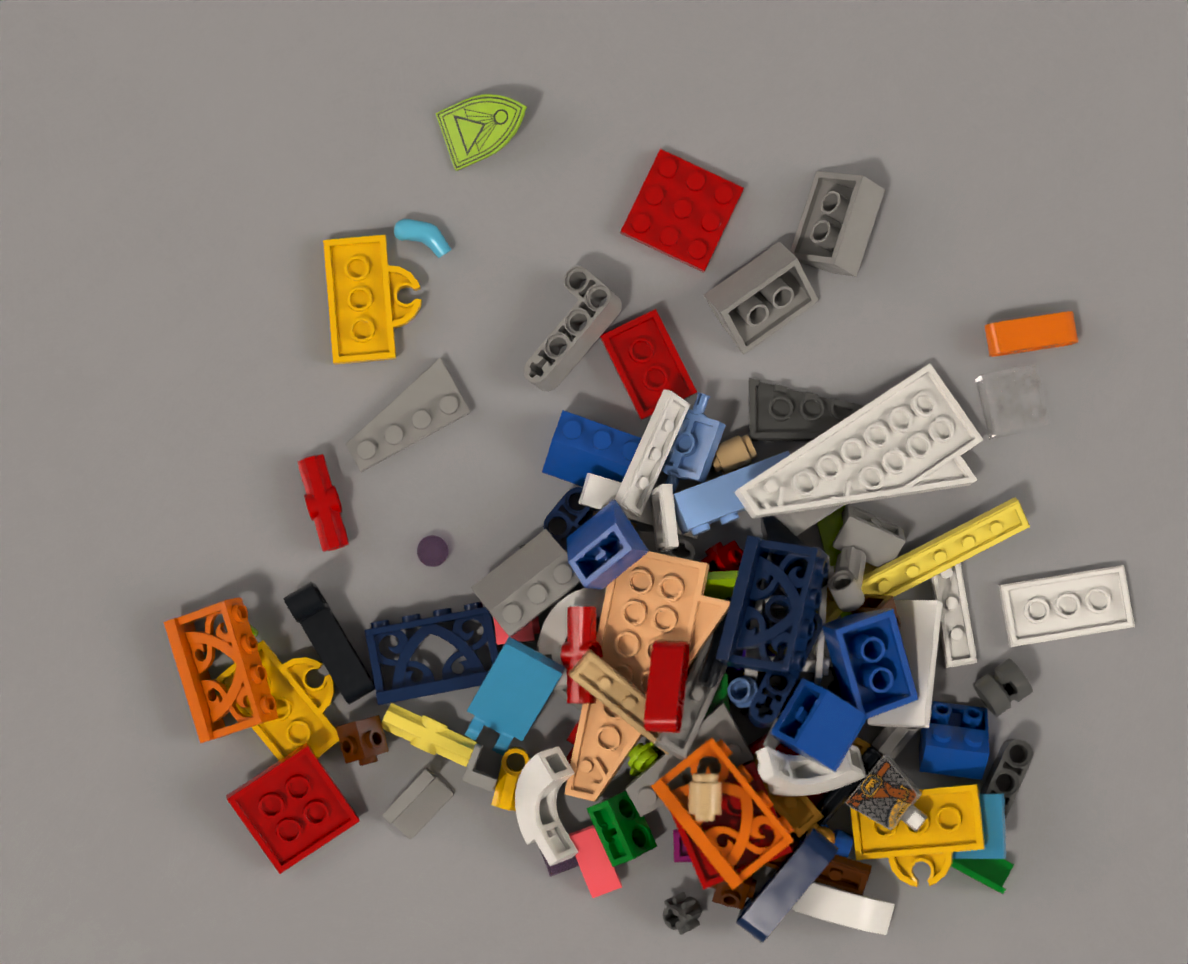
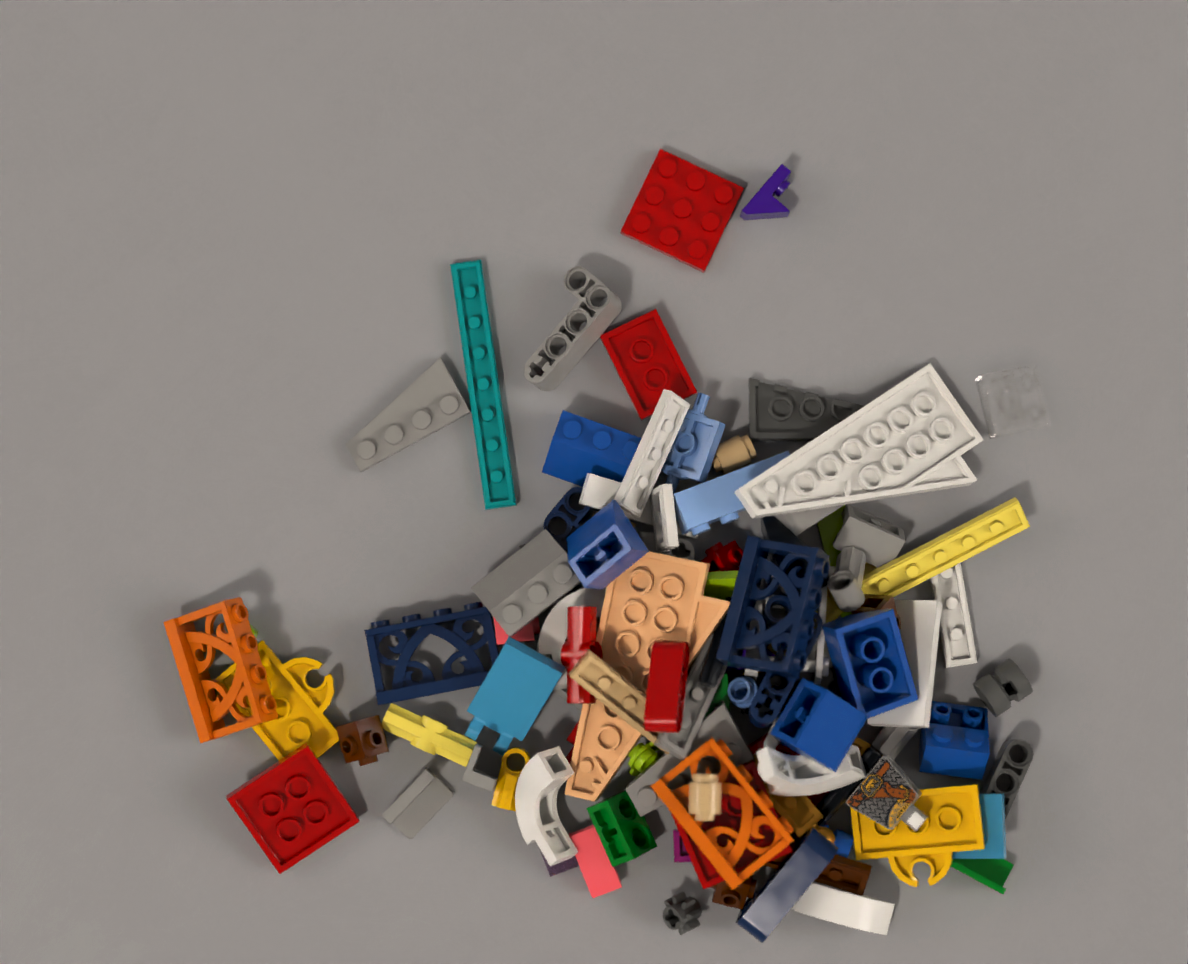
black beam [283,582,375,705] -> none
red piece [297,454,349,552] -> none
yellow plate [323,235,422,365] -> none
medium azure arm [394,219,452,258] -> none
clear purple tile [417,535,449,567] -> none
lime shield [436,94,527,171] -> none
light grey slope [704,241,819,354] -> none
light grey slope [790,171,885,277] -> none
orange beam [984,311,1078,357] -> none
white tile [999,565,1135,647] -> none
none -> teal tile [450,260,517,510]
none -> dark purple slope [740,164,791,220]

